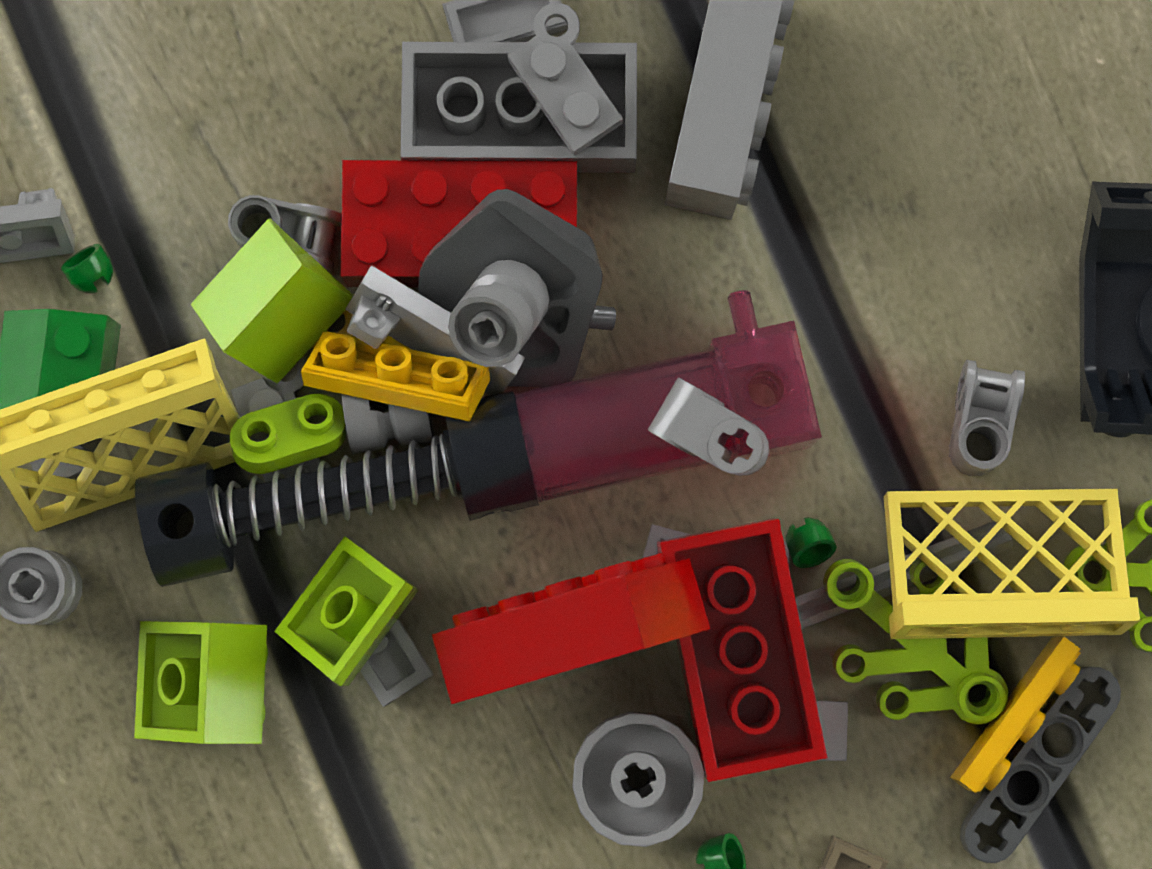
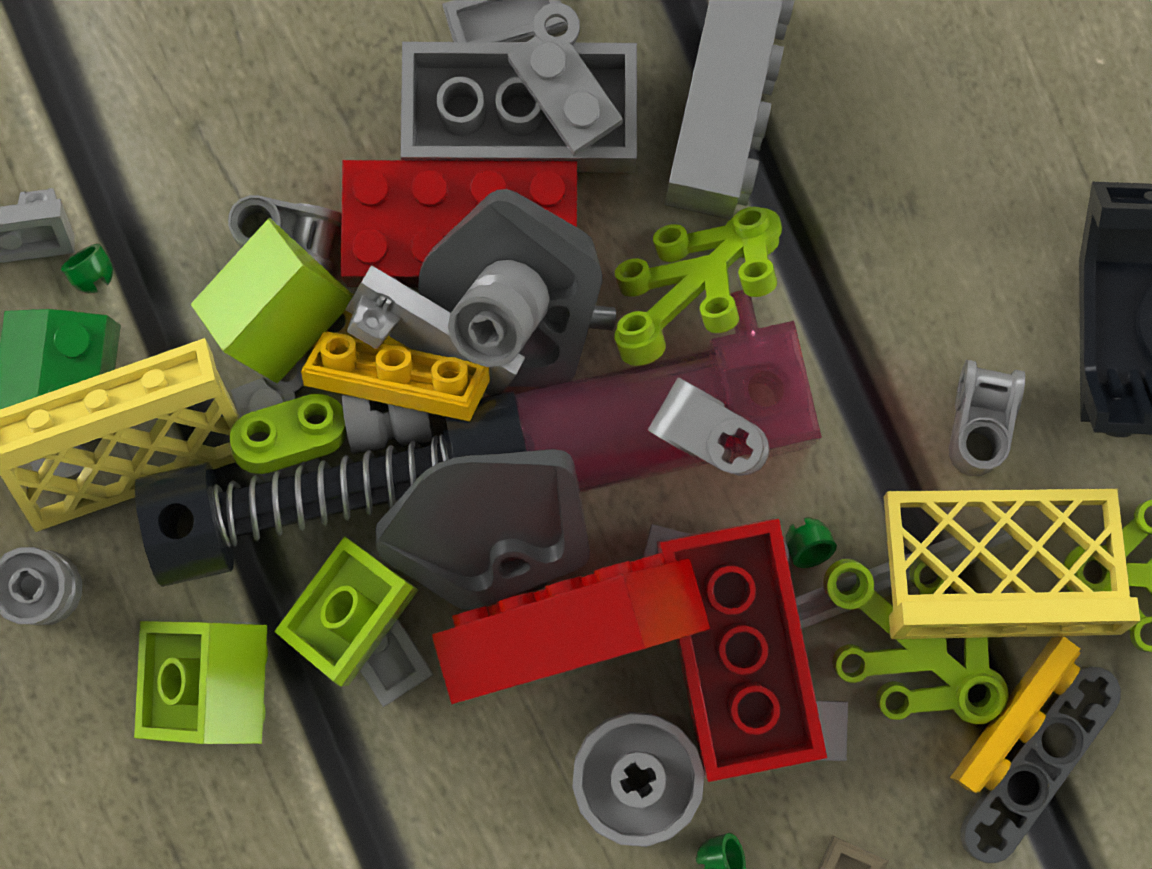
none -> dark grey animal [375,449,590,610]
none -> lime plant [614,206,782,366]

